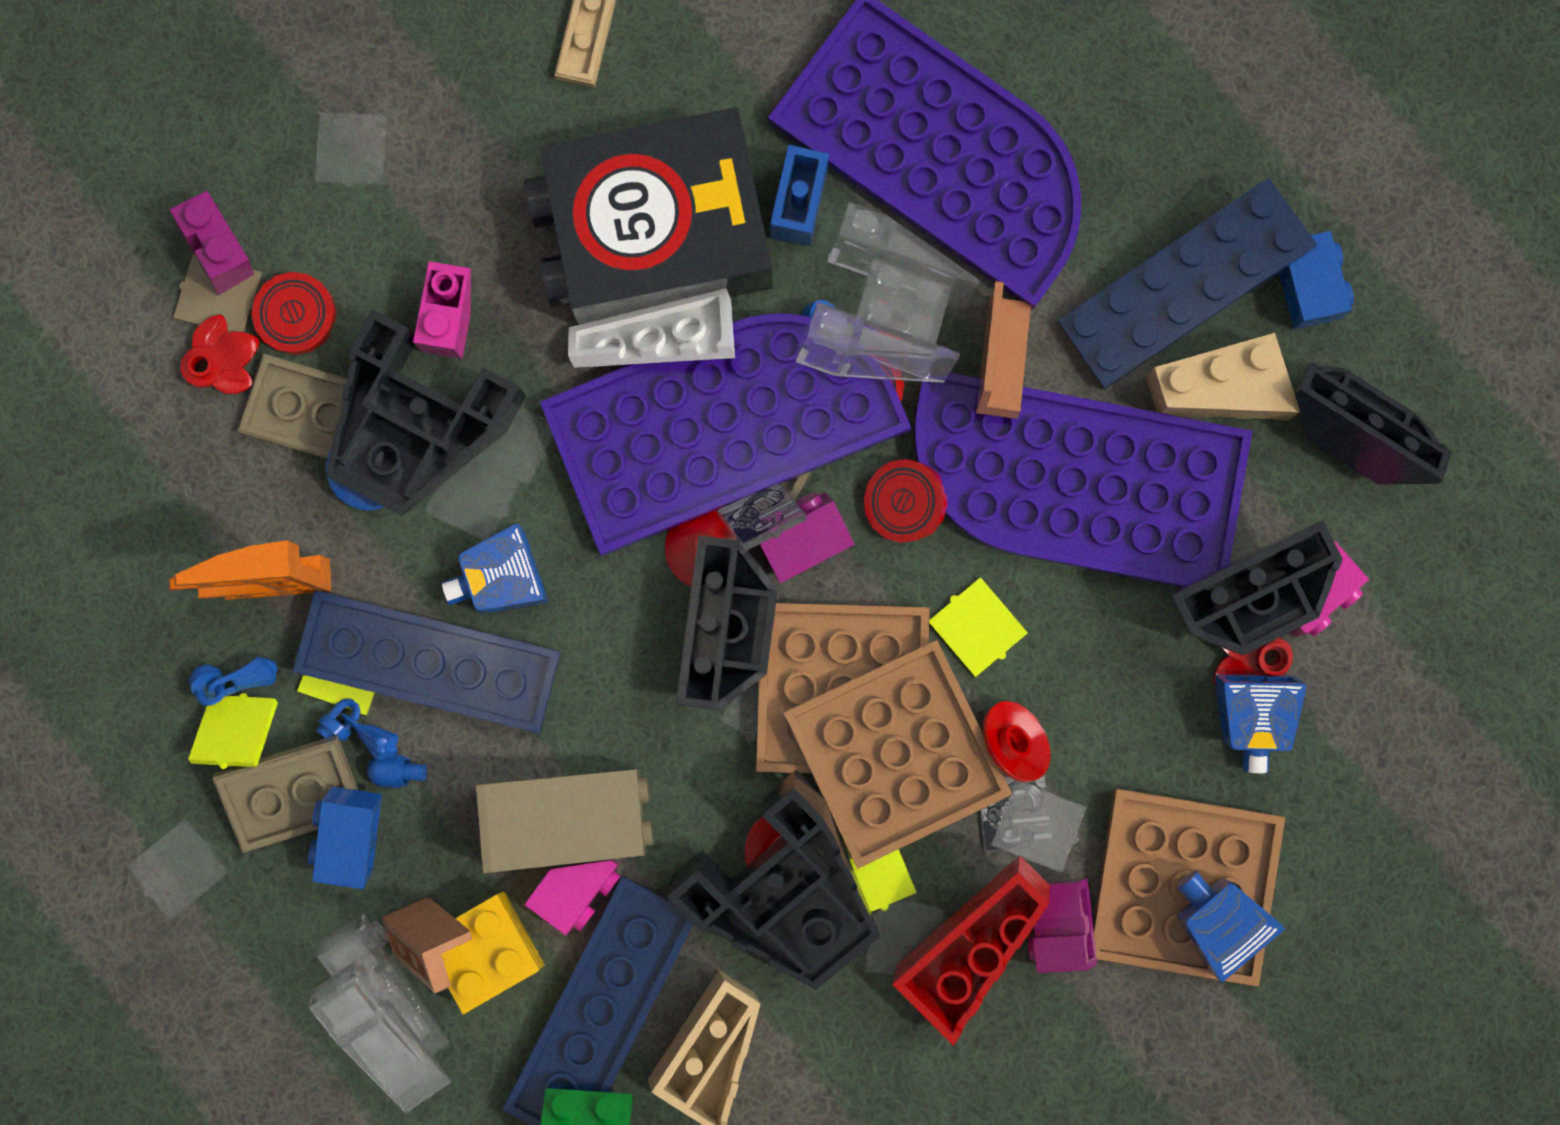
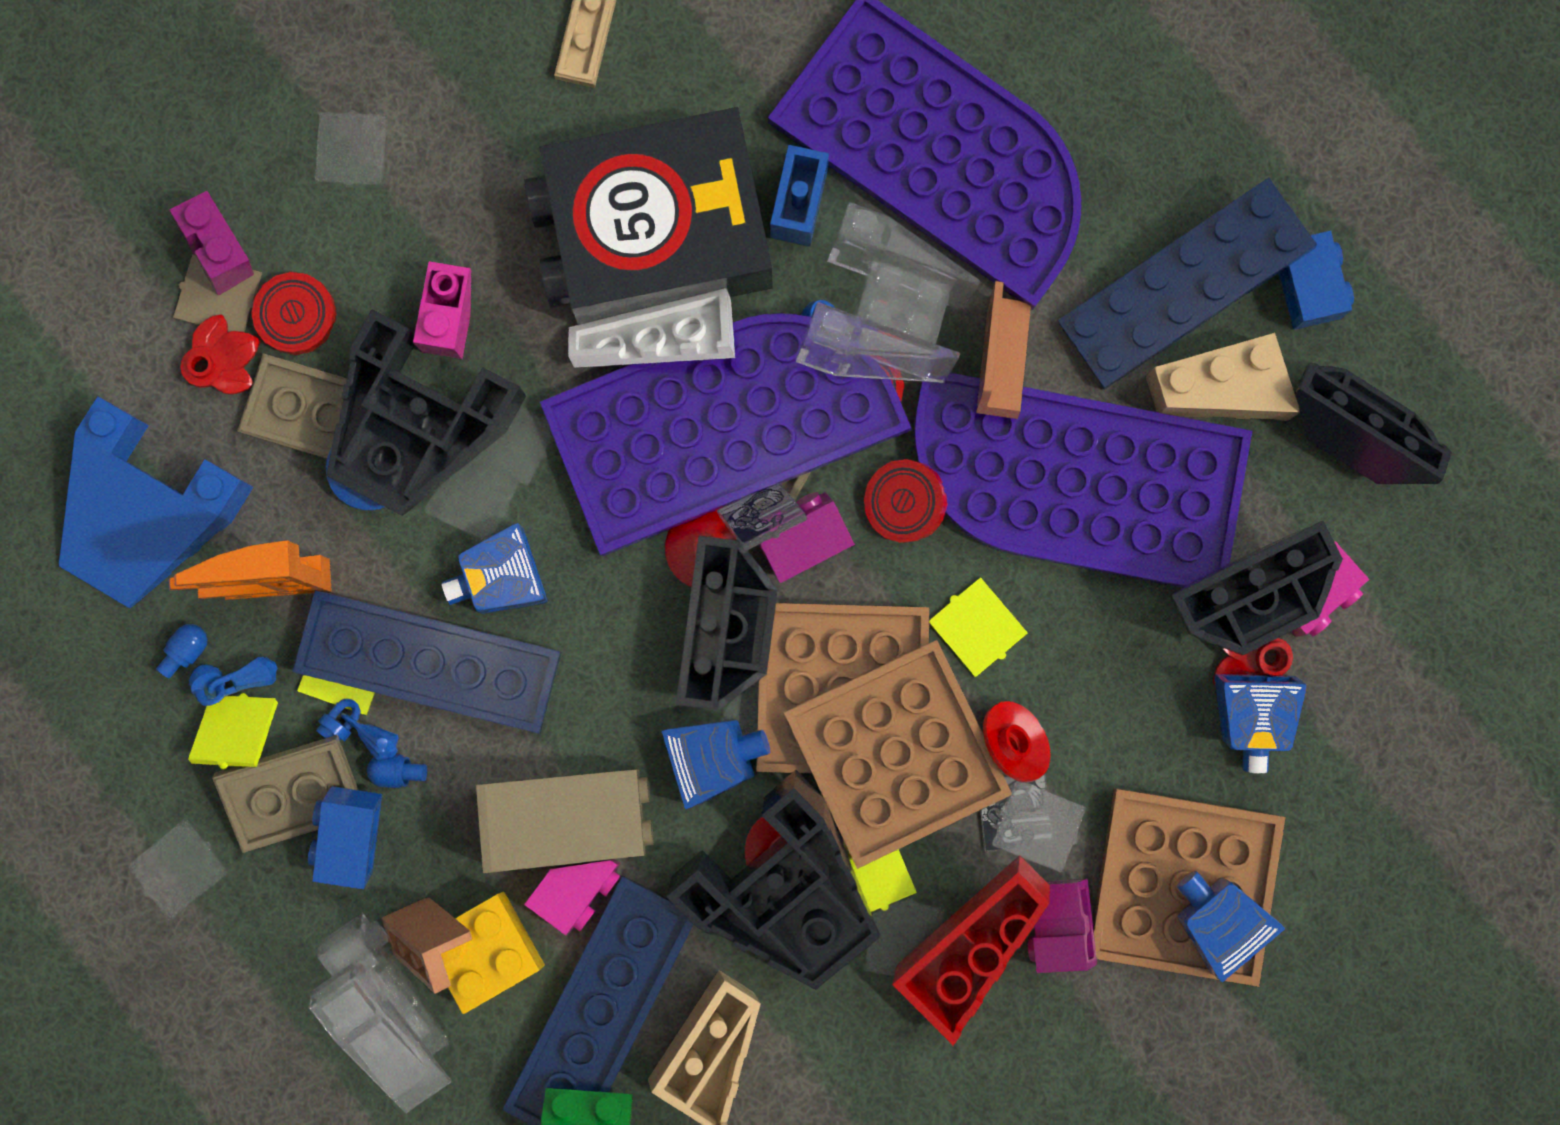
none -> blue wedge [59,396,253,608]
none -> blue cylinder [156,624,208,679]
none -> blue torso [662,720,770,809]

